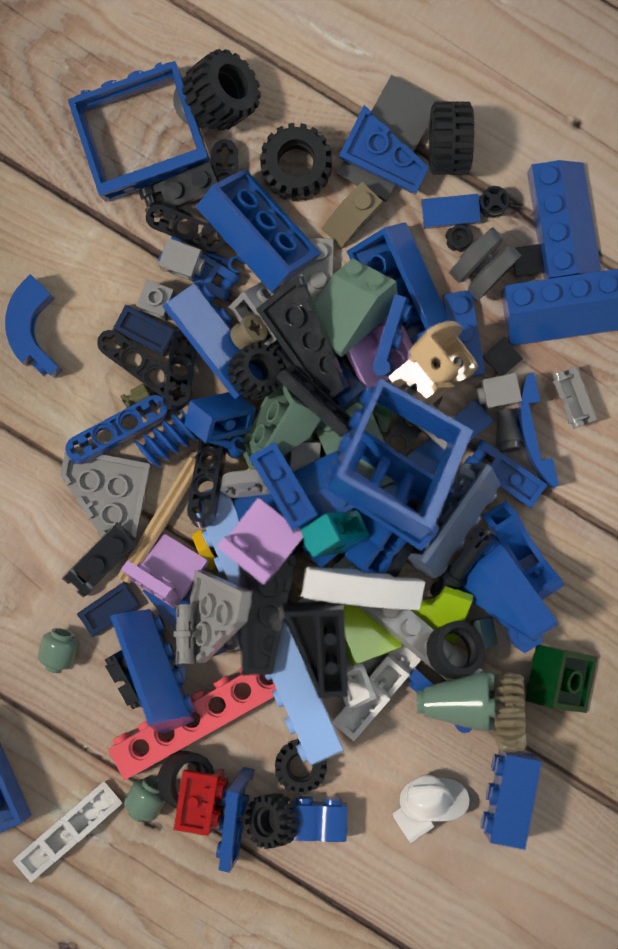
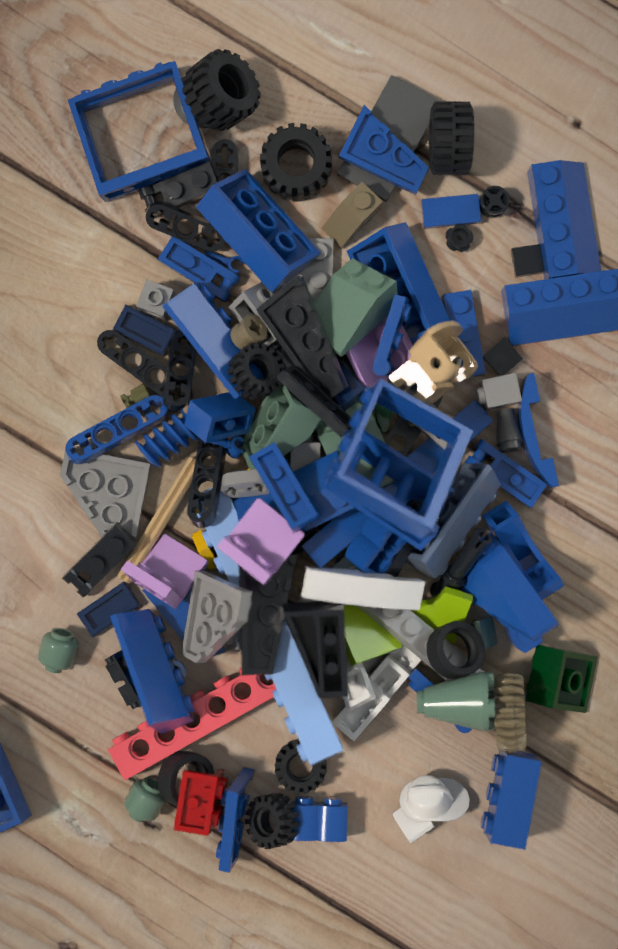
blue arch [5,274,62,378] -> none
white slope [12,781,122,883] -> none
light grey brick [158,238,205,282] -> none
light grey pin [173,604,197,664] -> none
teal brick [300,511,370,557] -> none
dark grey wheel [449,227,522,301] -> none
light grey hinge [552,366,598,429] -> none

